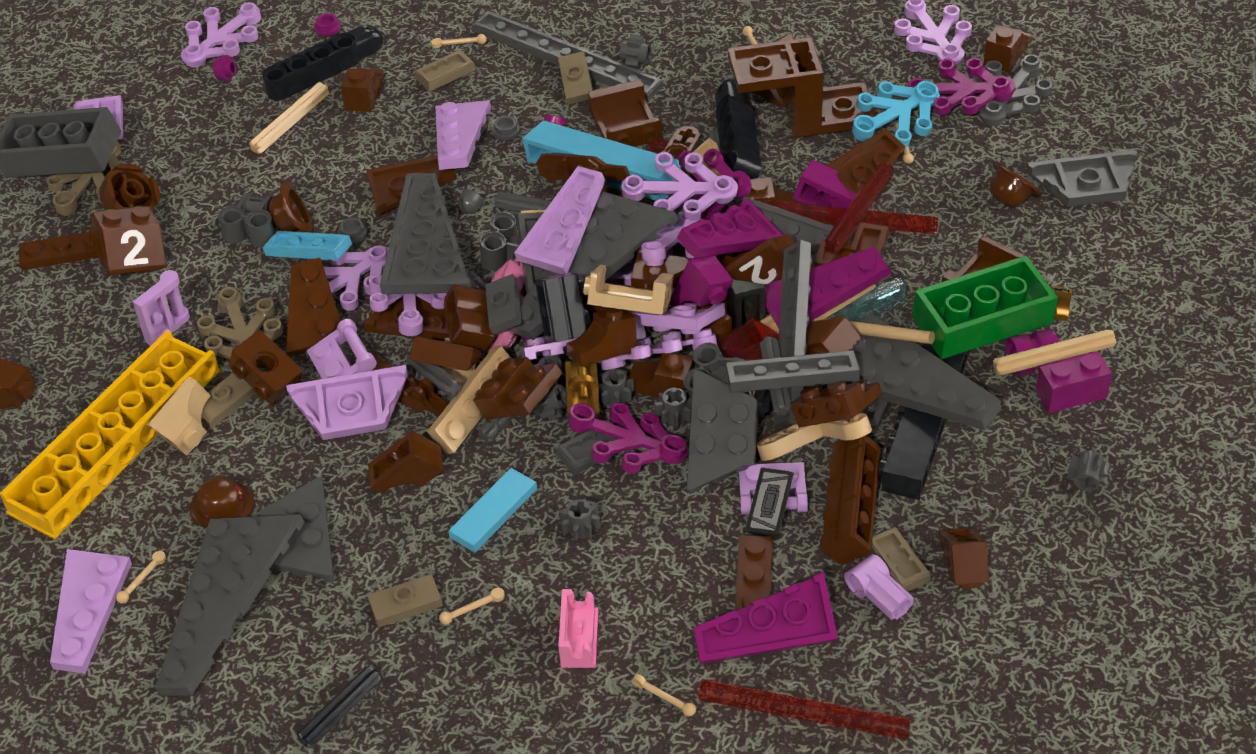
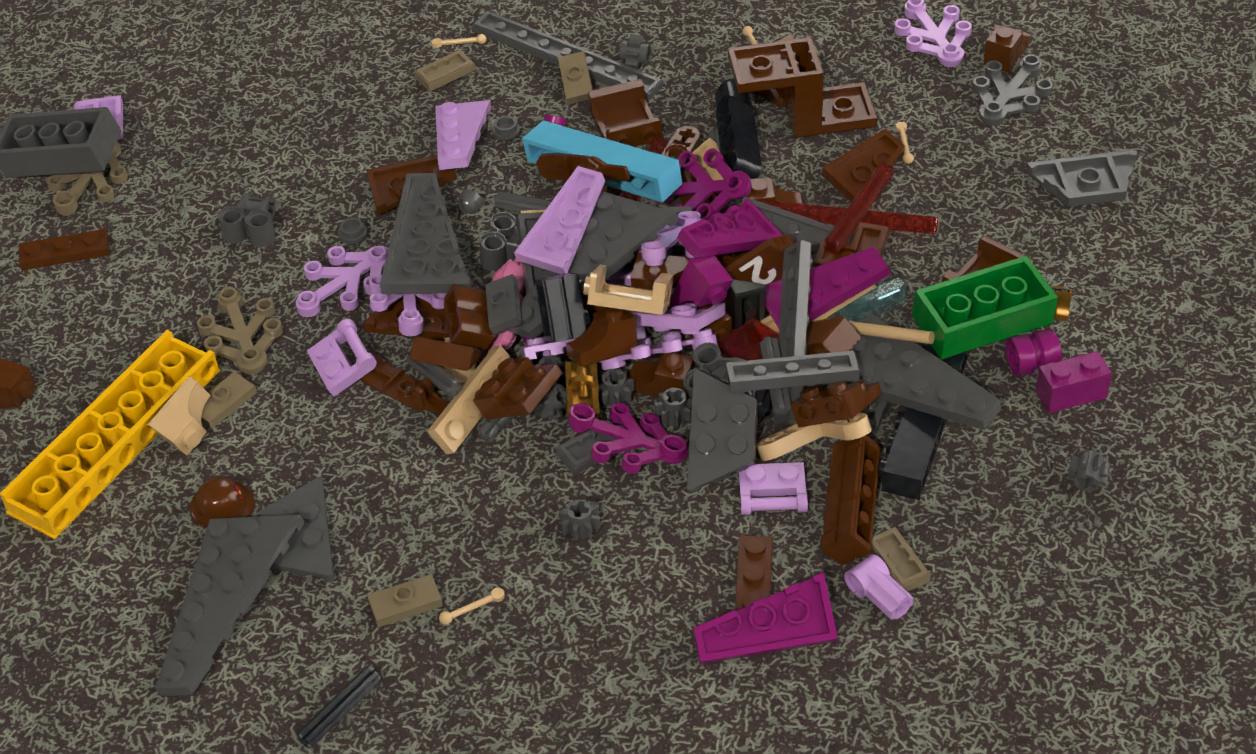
lavender wing [50,549,132,674] -> none
reddish brown slope [89,206,166,275] -> none
reddish brown cylinder [100,164,160,212] -> none
tan hinge [116,551,166,604] -> none
lavender plate [133,270,190,346] -> none
lavender plant [181,2,261,67] -> none
magenta plate [213,55,237,82] -> none
reddish brown brick [229,329,303,407] -> none
tan axle [249,82,329,154] -> none
black piece [262,25,384,101] -> none
medium azure tile [263,231,352,261] -> none
reddish brown hat [268,181,314,233] -> none
reddish brown wing [286,258,341,356] -> none
lavender wing [286,365,408,440] -> none
magenta plate [314,13,341,36] -> none
reddish brown arch [341,68,384,112] -> none
reddish brown arch [368,430,443,493] -> none
medium azure tile [448,468,537,553] -> none
bright pink hinge [558,589,599,668] -> none
lavender plant [622,152,738,220] -> none
tan hinge [631,674,696,717] -> none
clear red axle [699,680,911,740] -> none
slope [745,468,794,540] -> none
magenta arch [792,160,858,223] -> none
medium azure plant [852,81,940,147] -> none
magenta plant [906,58,1015,115] -> none
reddish brown arch [939,527,989,589] -> none
reddish brown hat [990,161,1042,208] -> none
tan axle [993,330,1116,375] -> none

